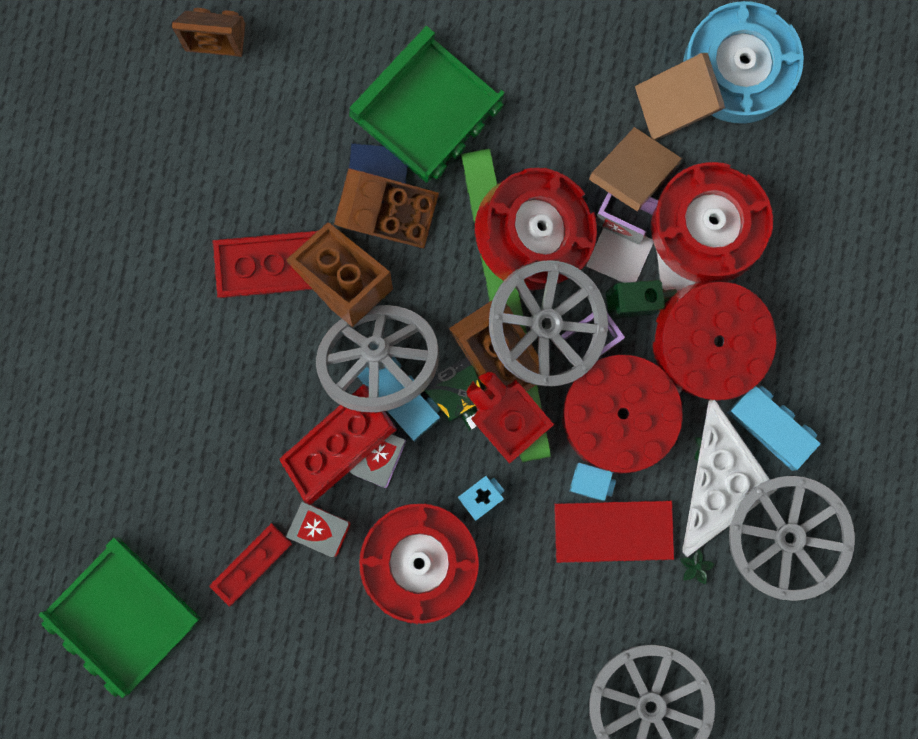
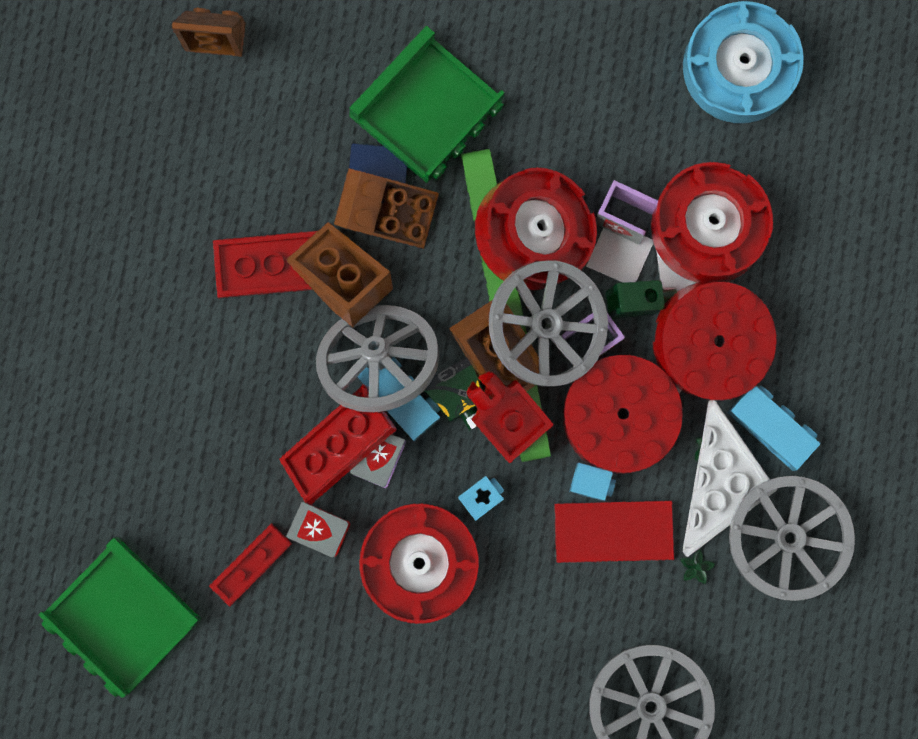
medium nougat tile [589,127,682,212] -> none
medium nougat tile [635,53,726,140] -> none

